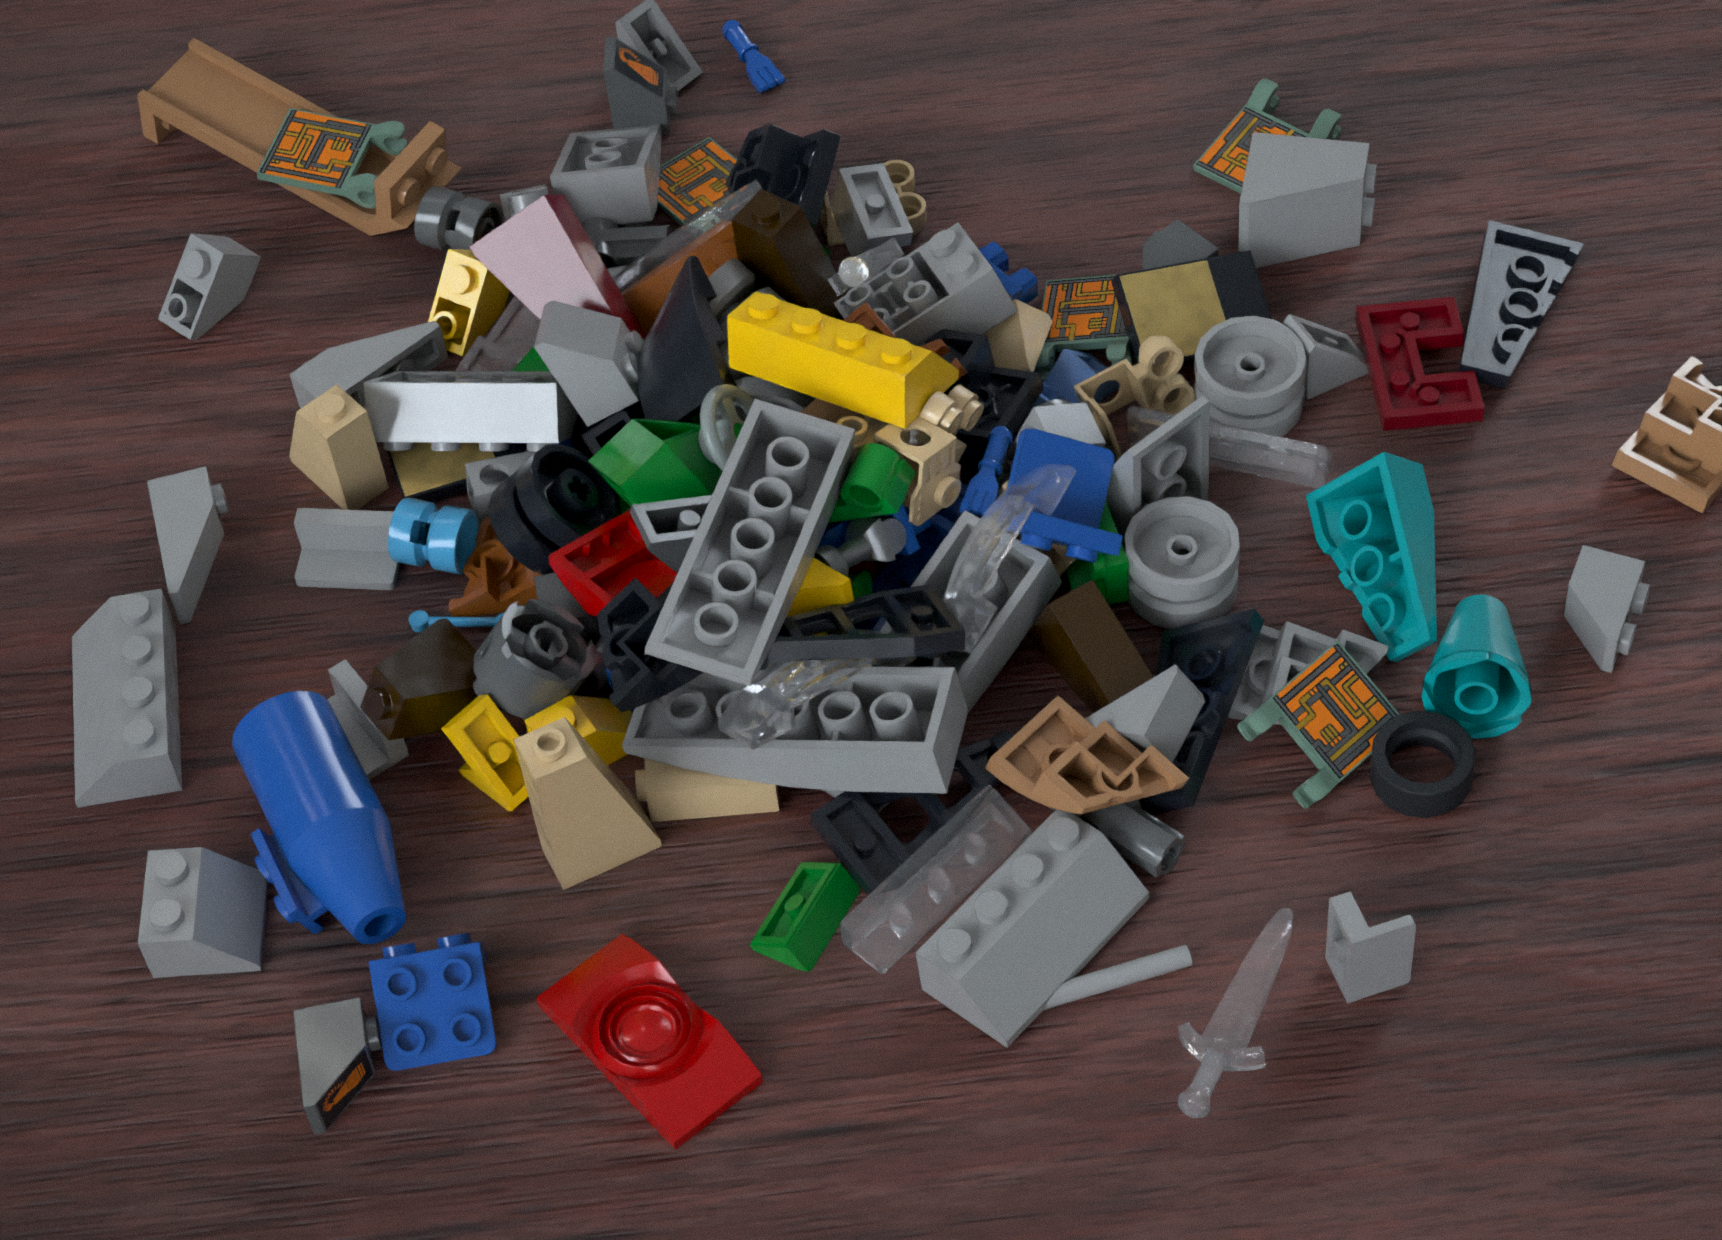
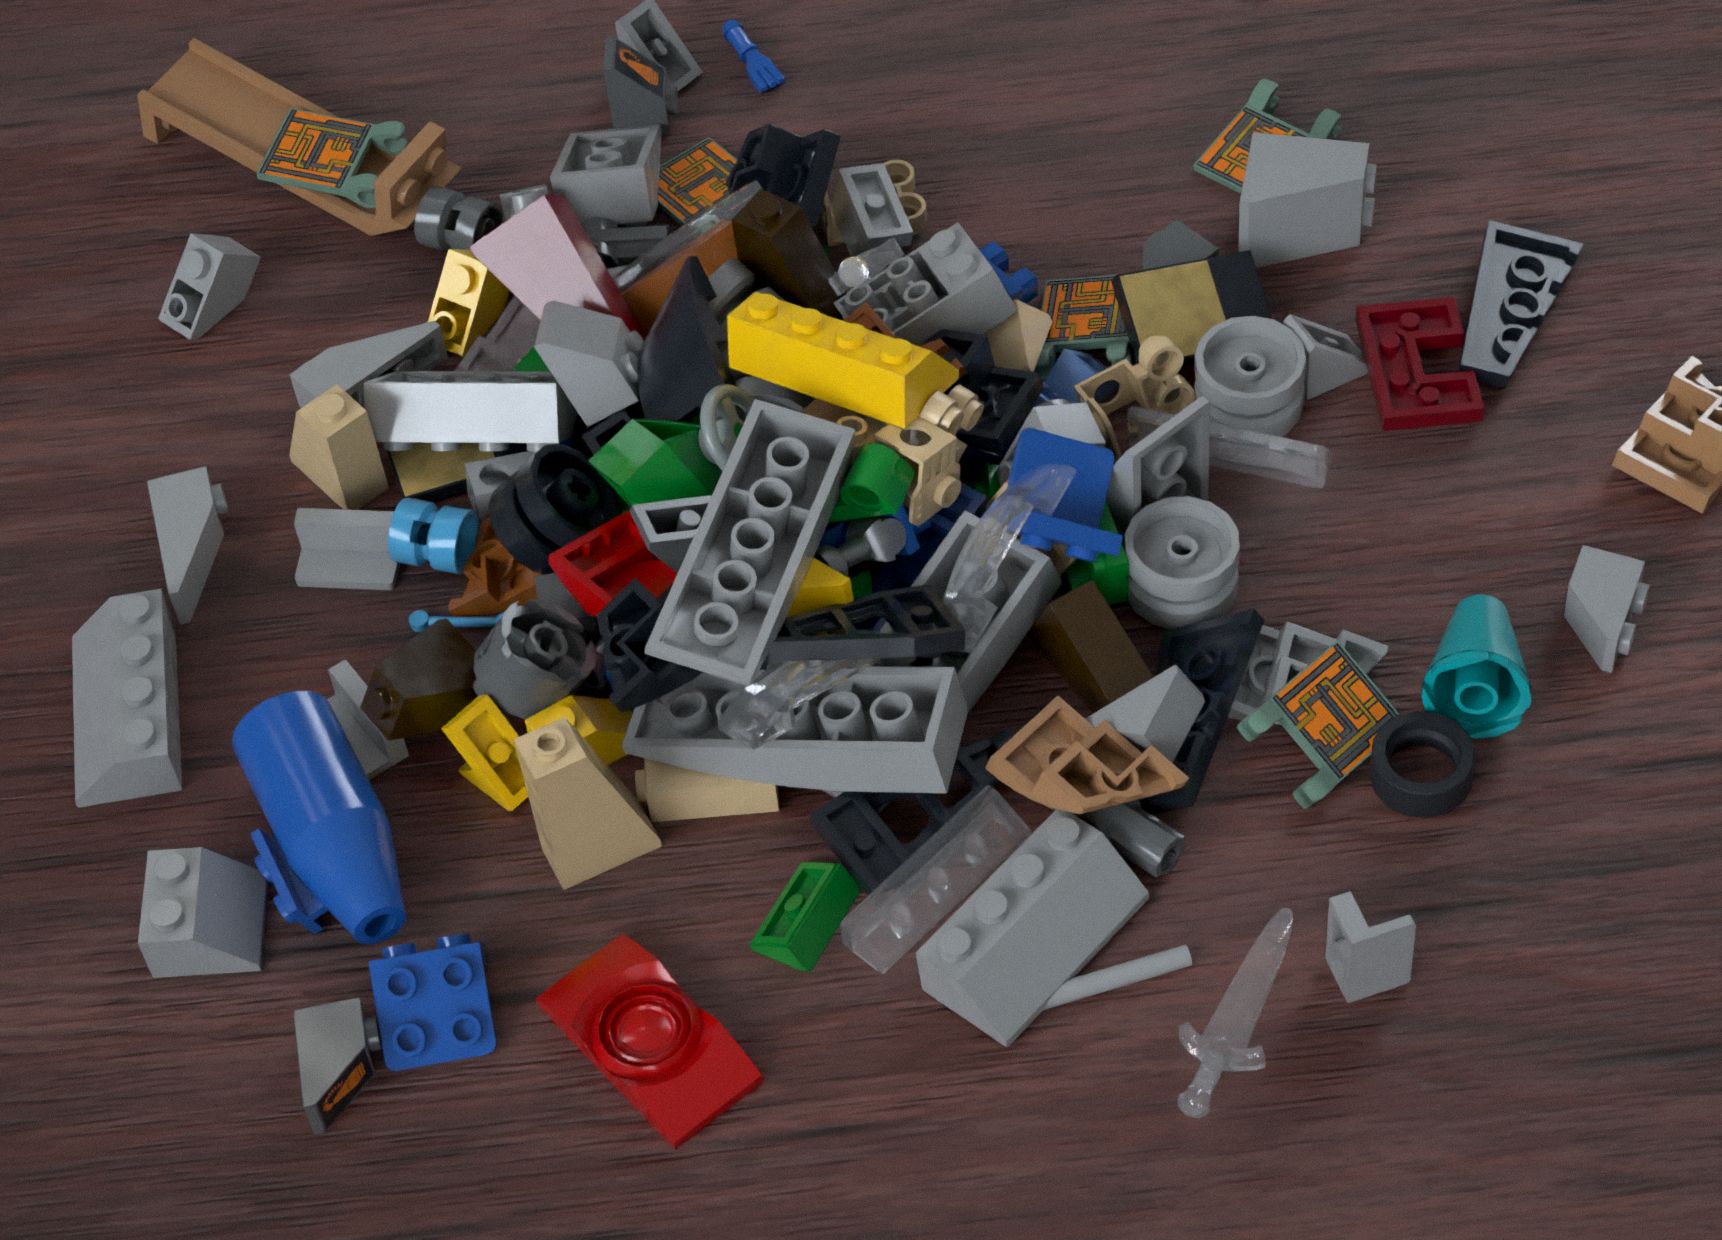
blue piece [959,426,1013,518] -> none
teal wedge [1306,452,1437,662] -> none

